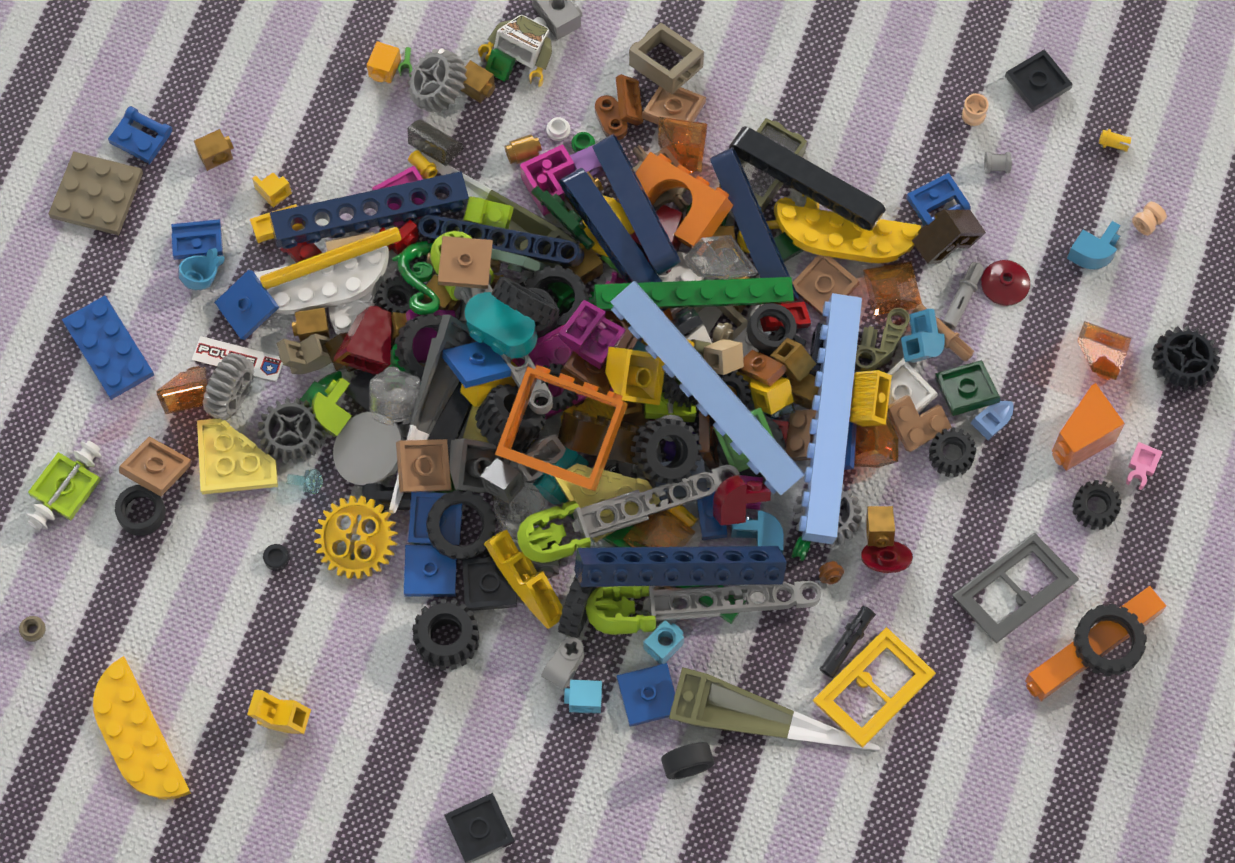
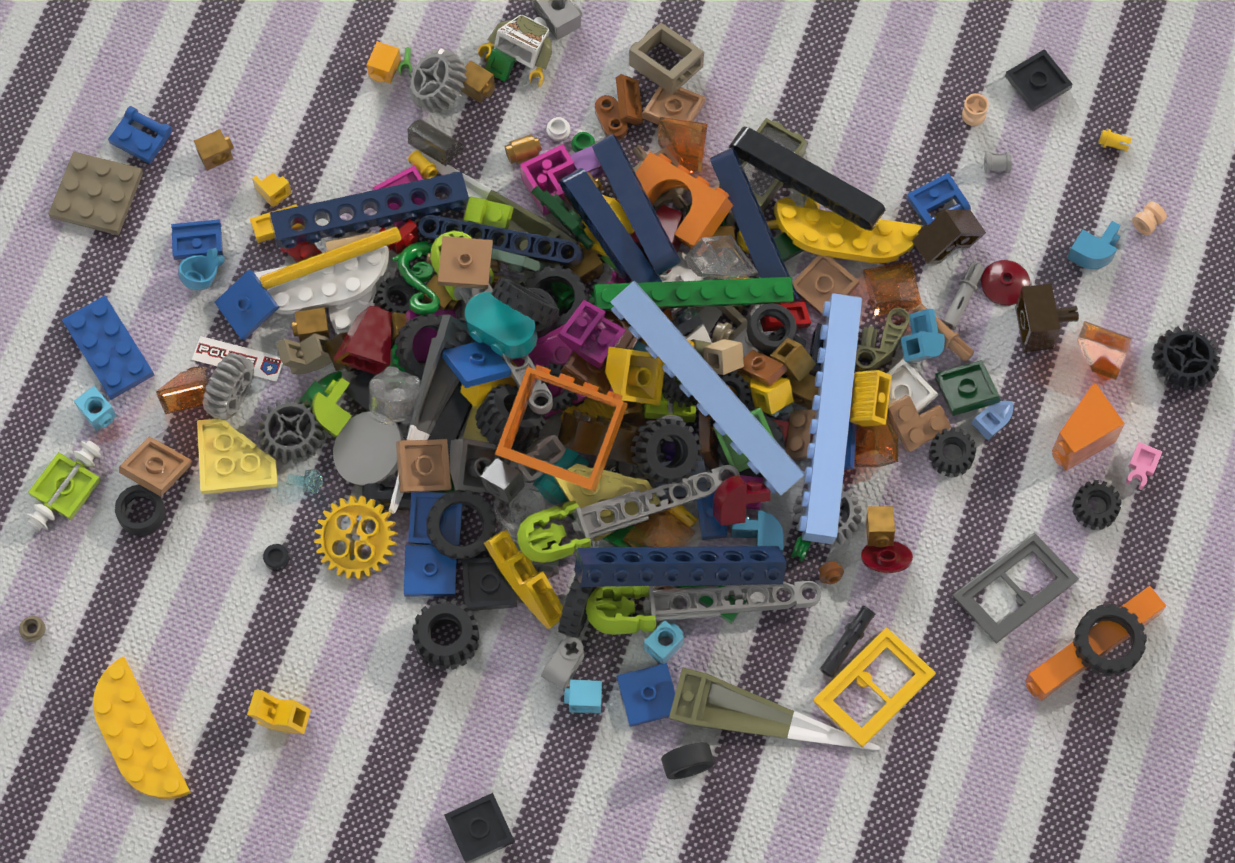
none -> medium azure brick [74,386,116,431]
none -> dark brown brick [1015,283,1079,352]

